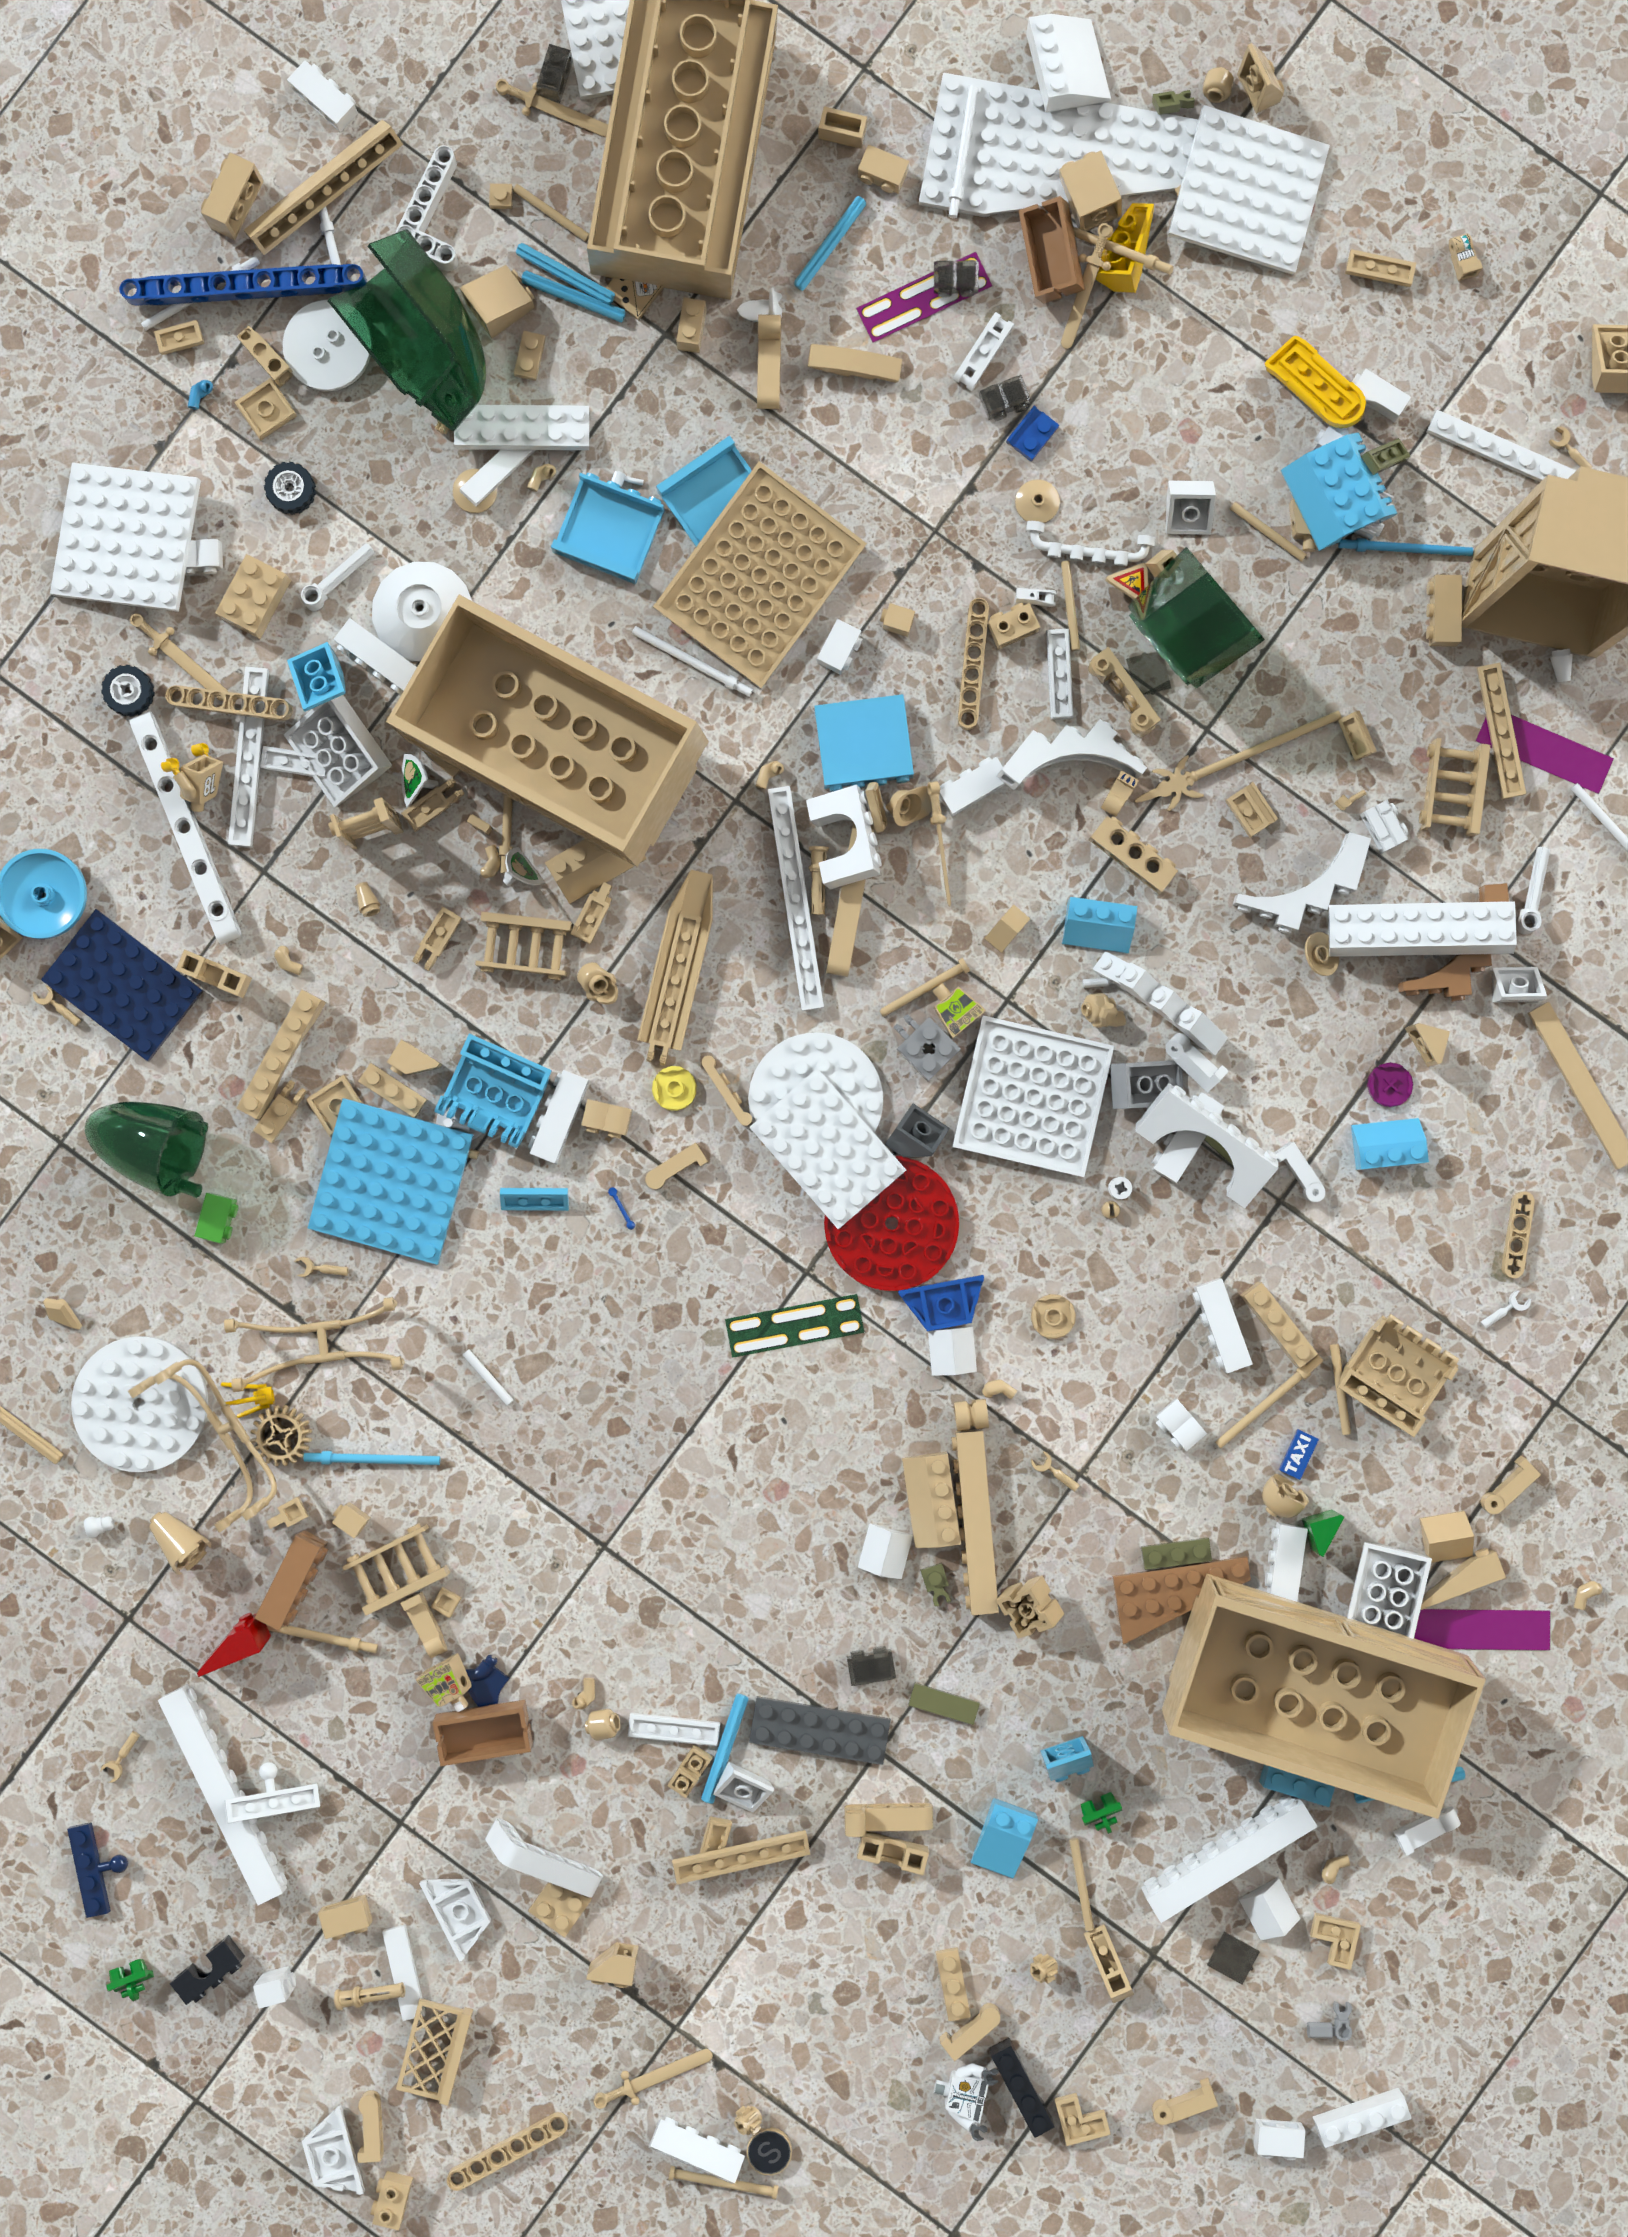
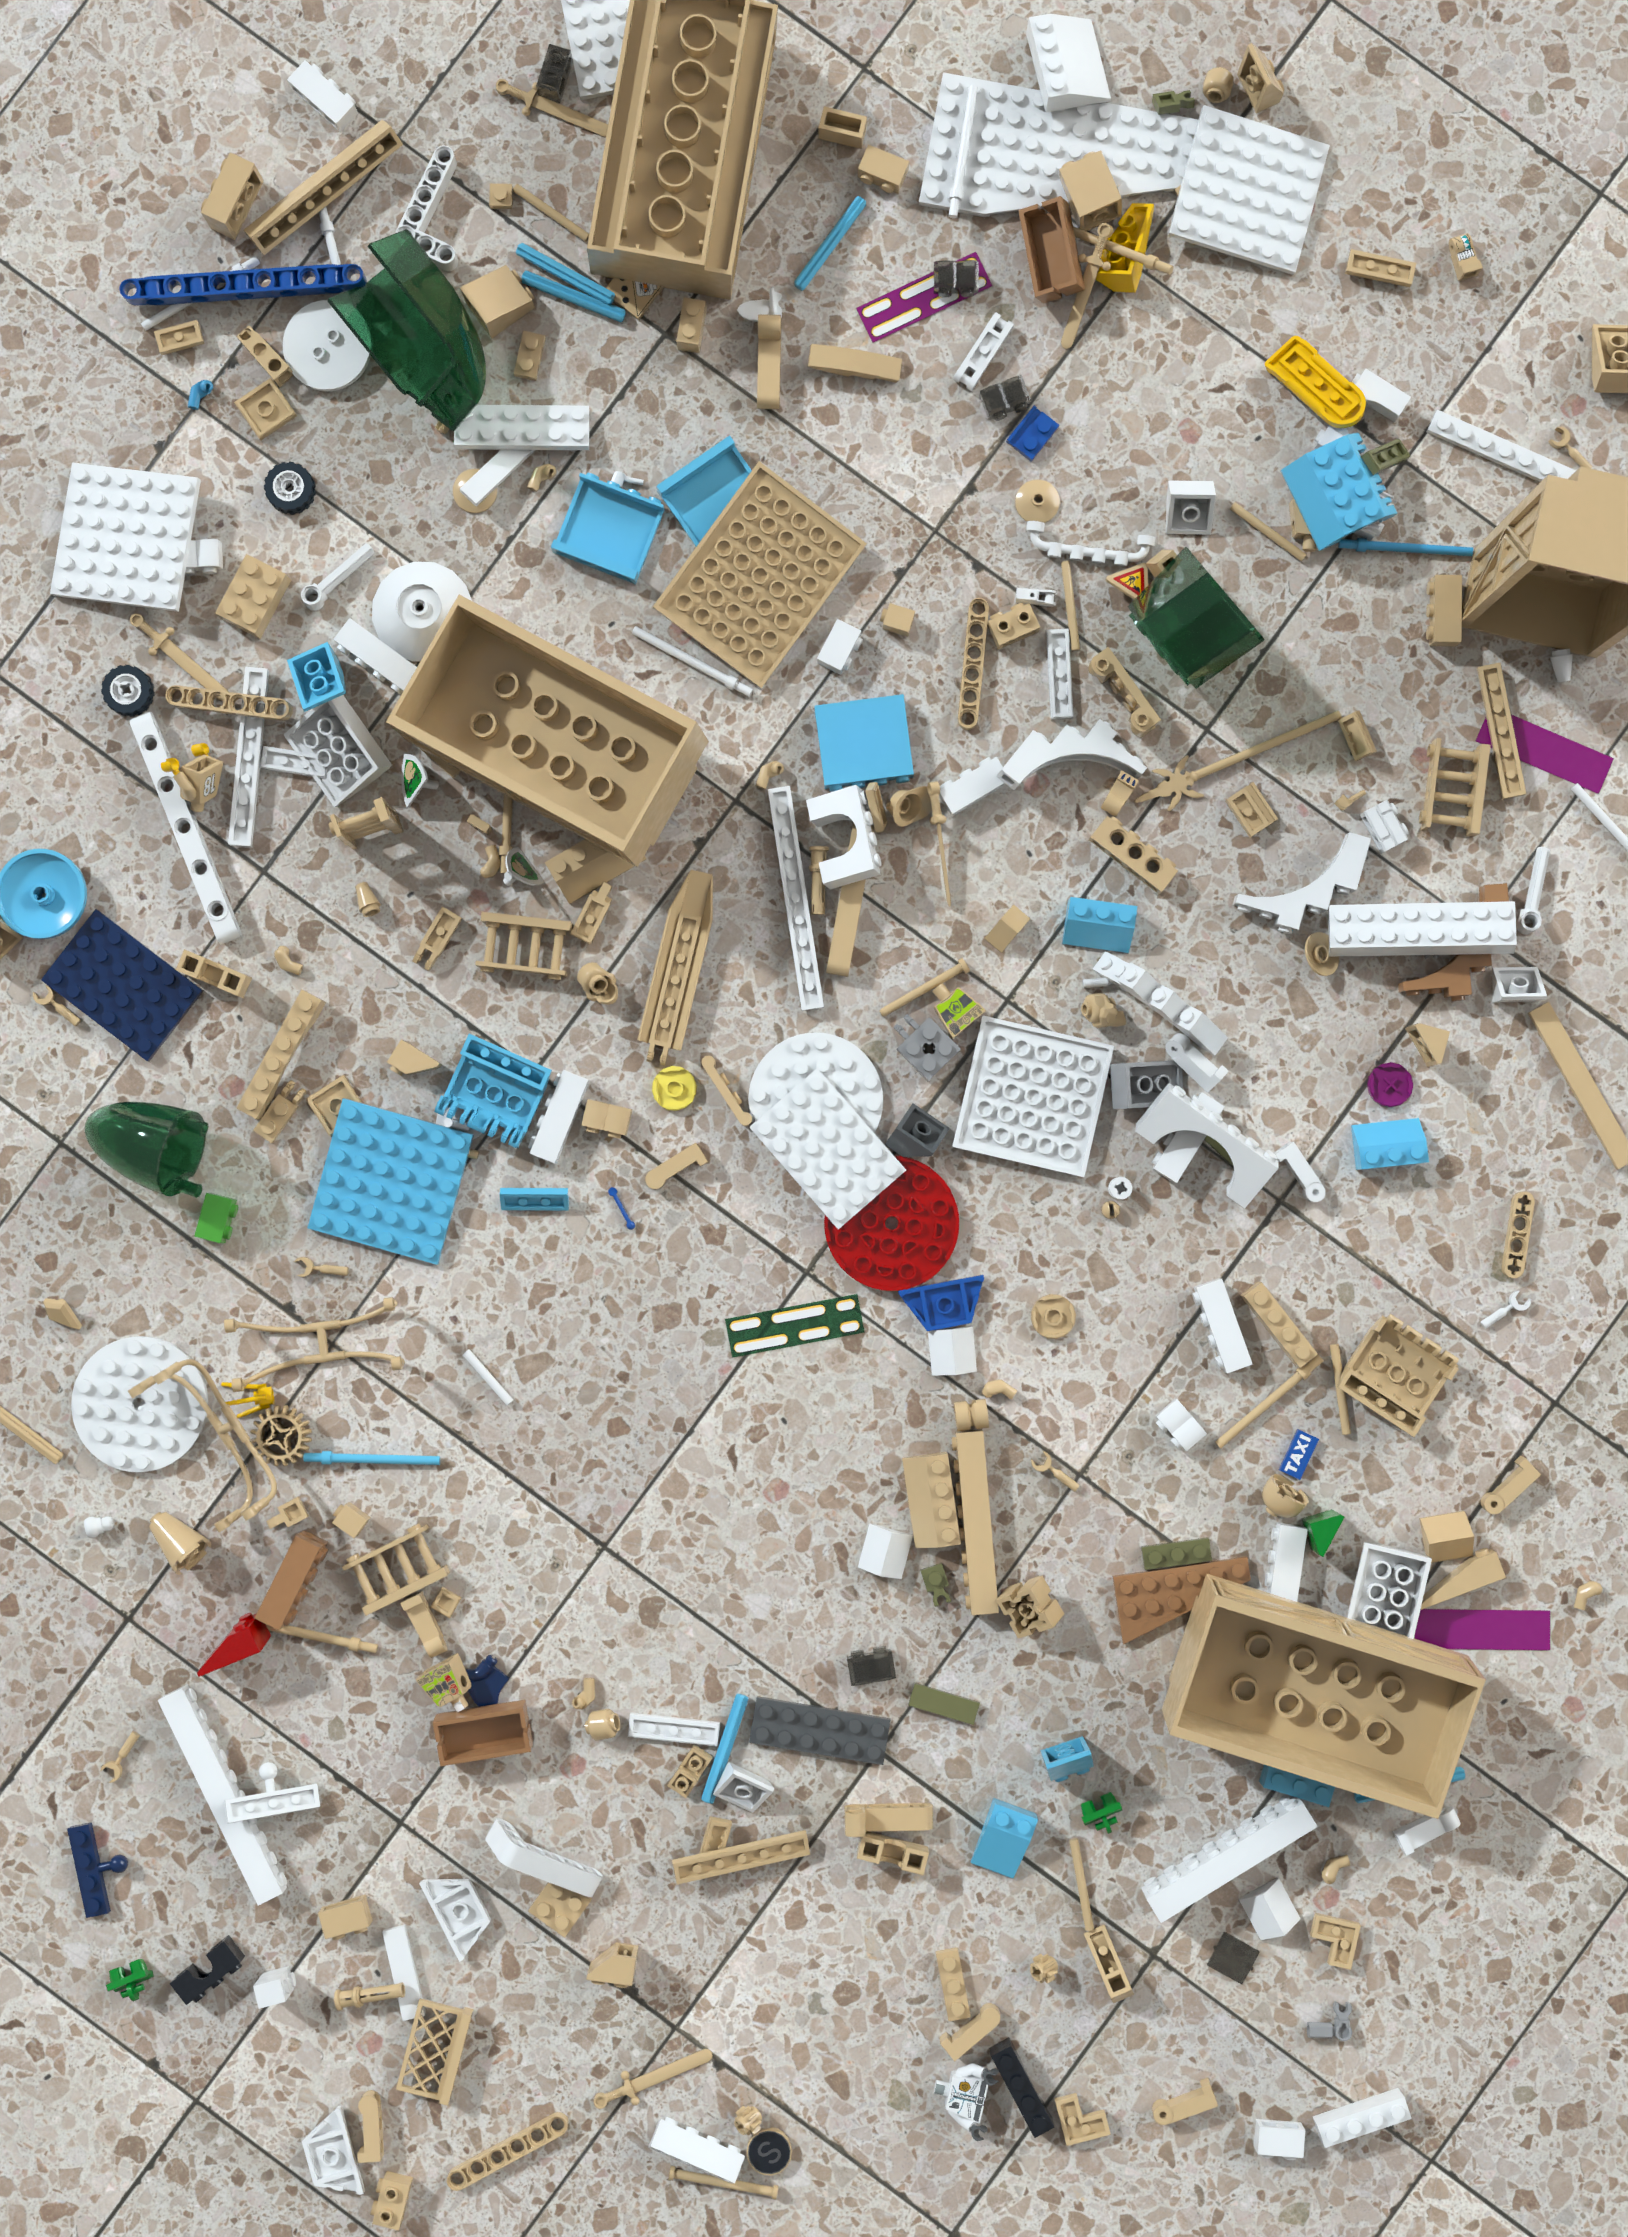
tan plate [358,1063,428,1118] -> none
tan hinge [401,778,465,832] -> none
clear smoke piece [1126,651,1171,695] -> none

